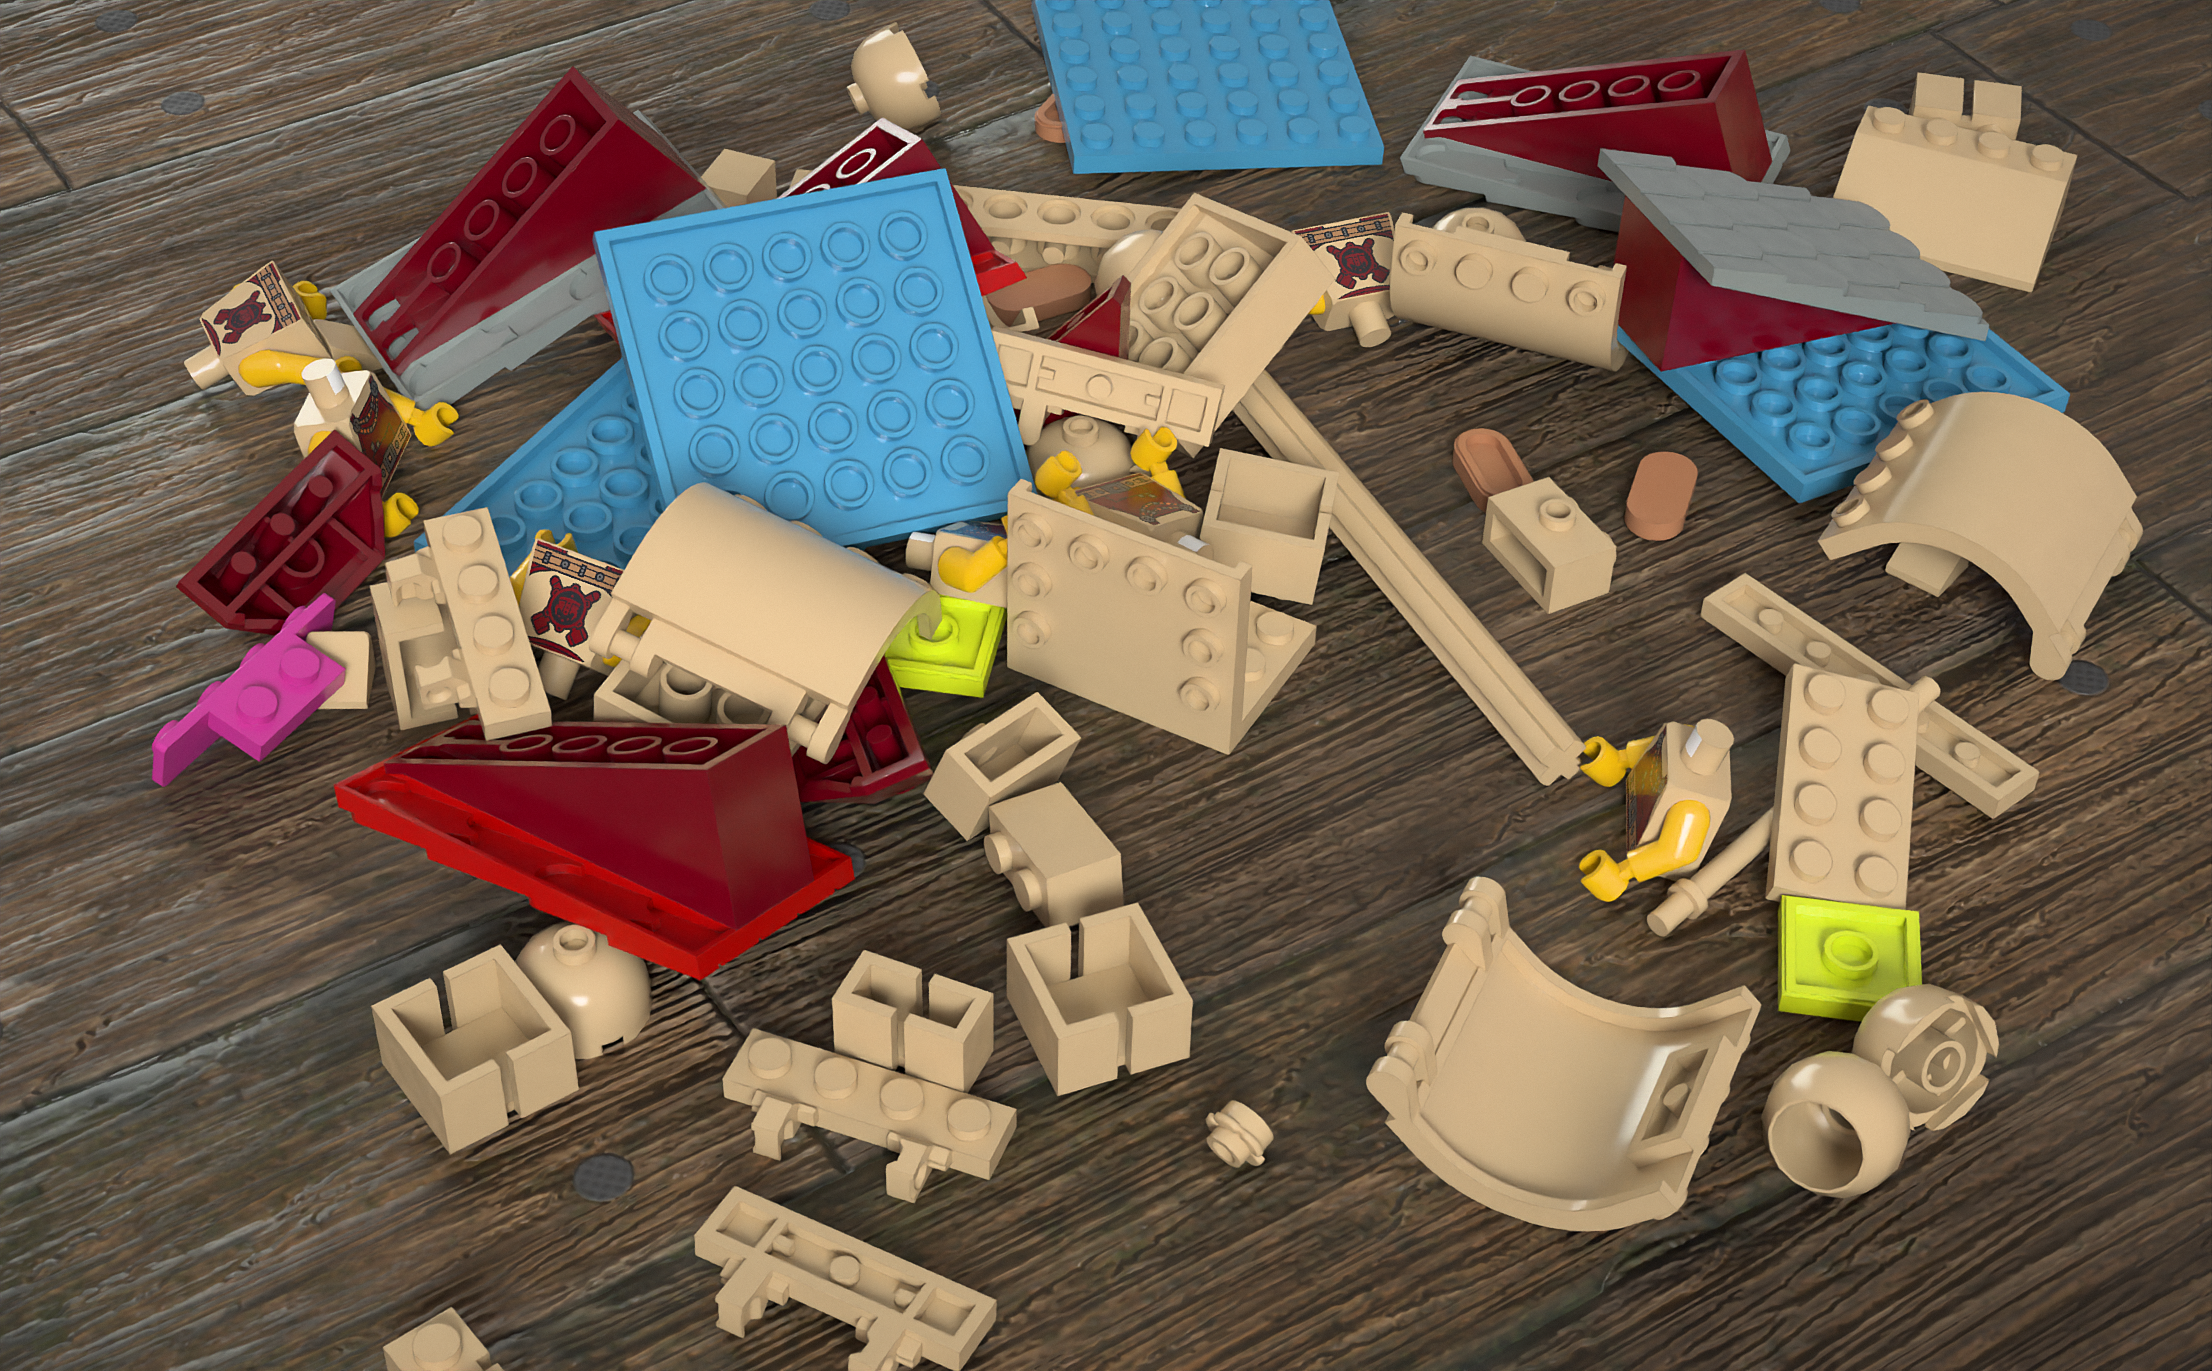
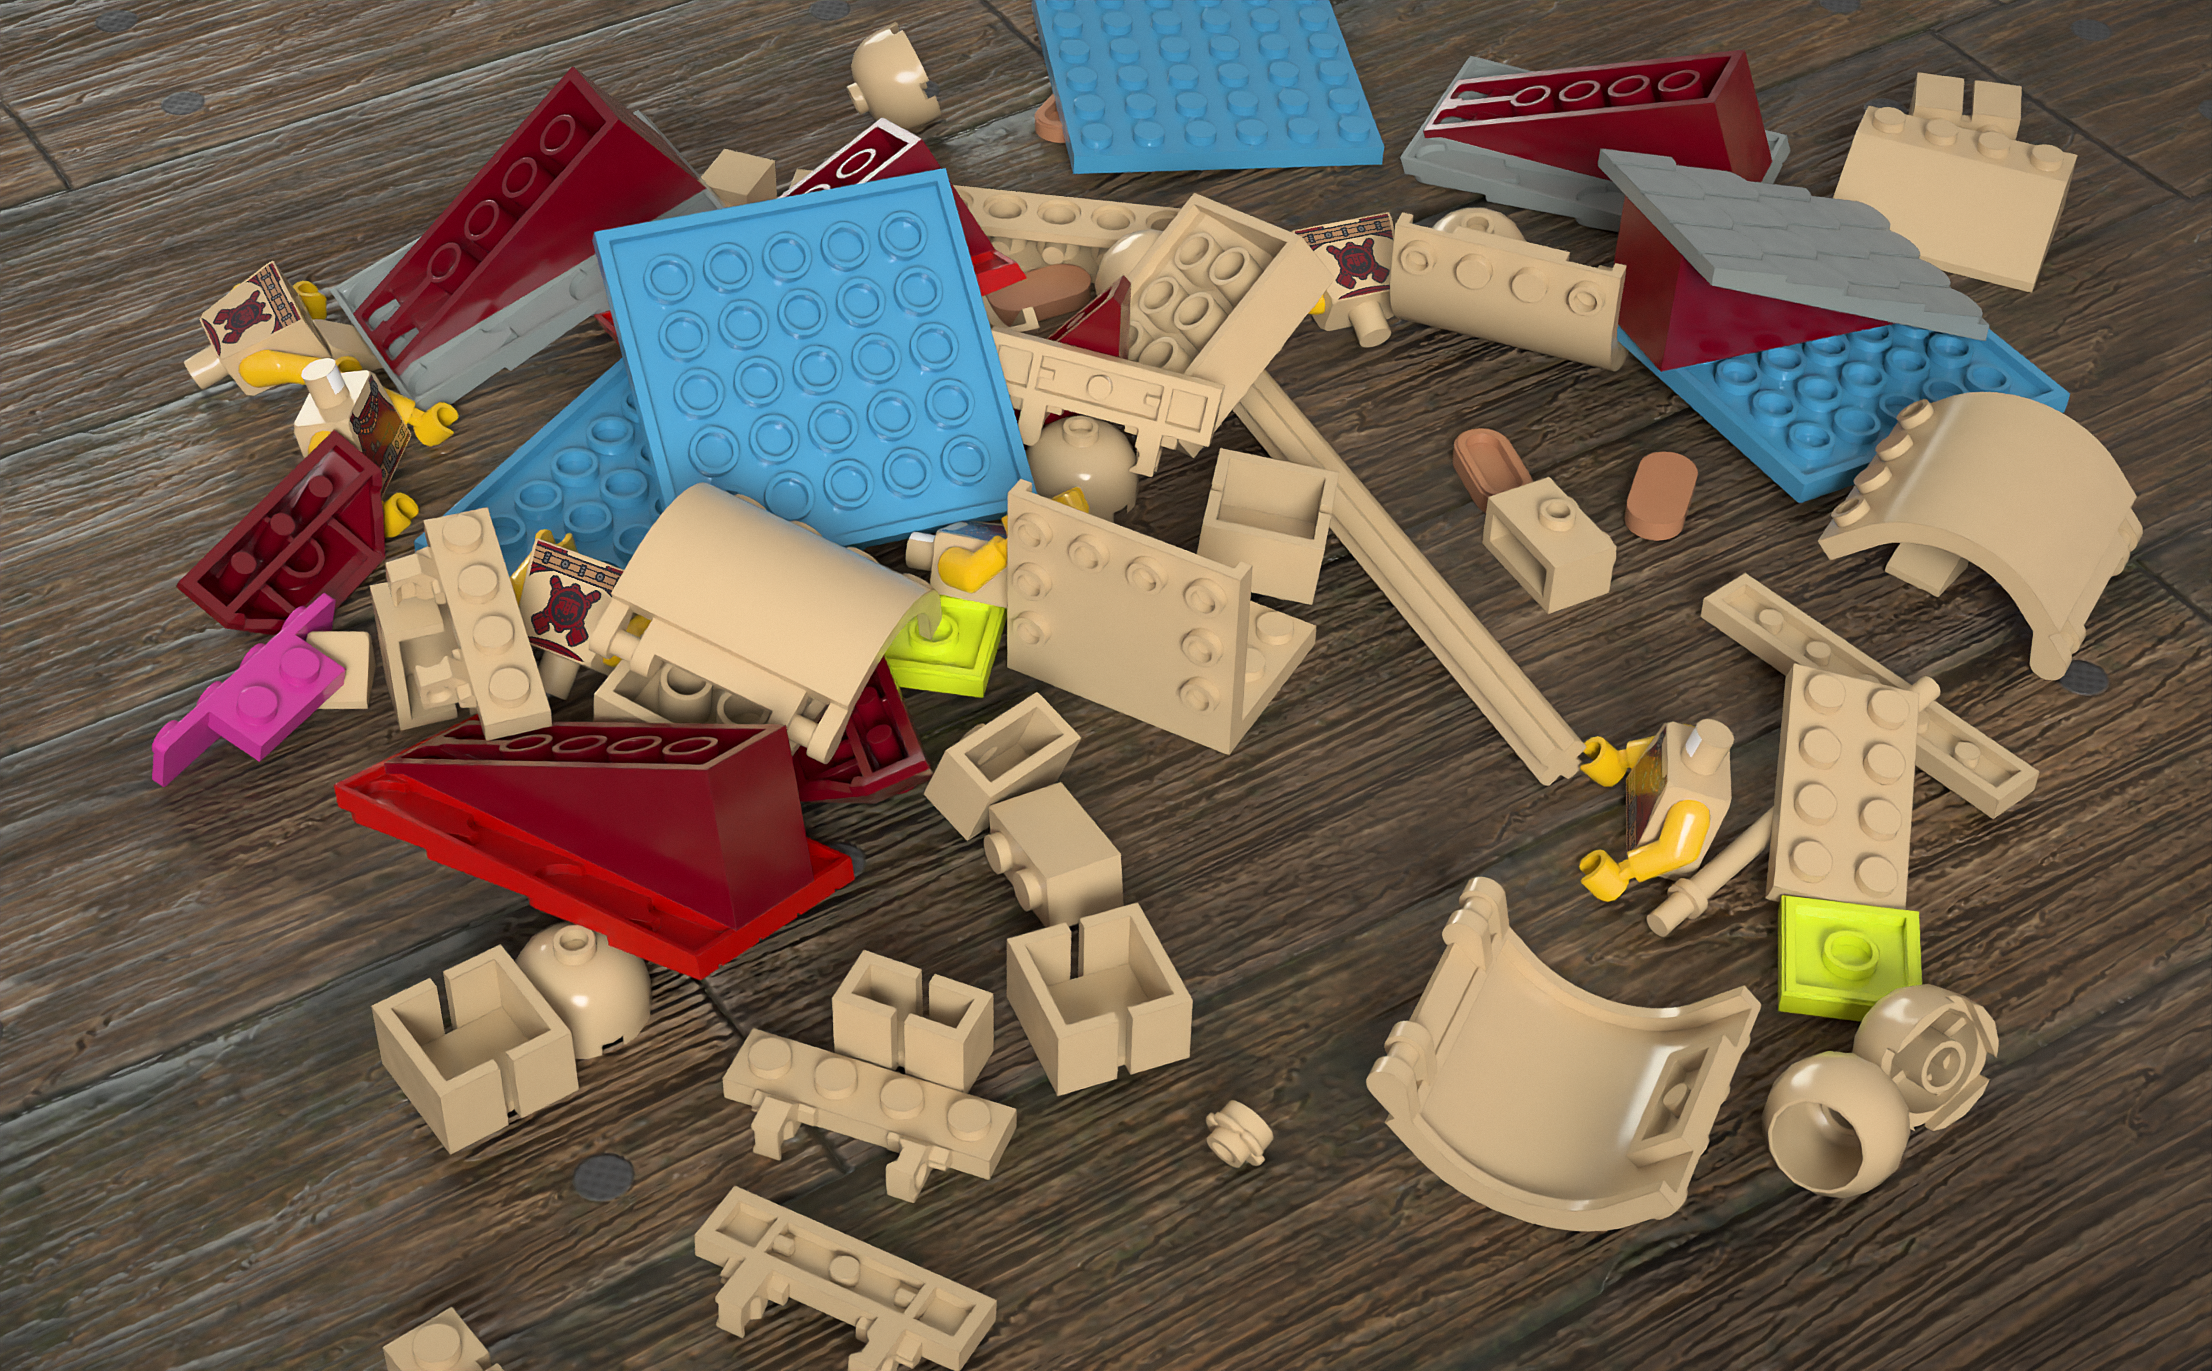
torso [1035,427,1214,560] -> none

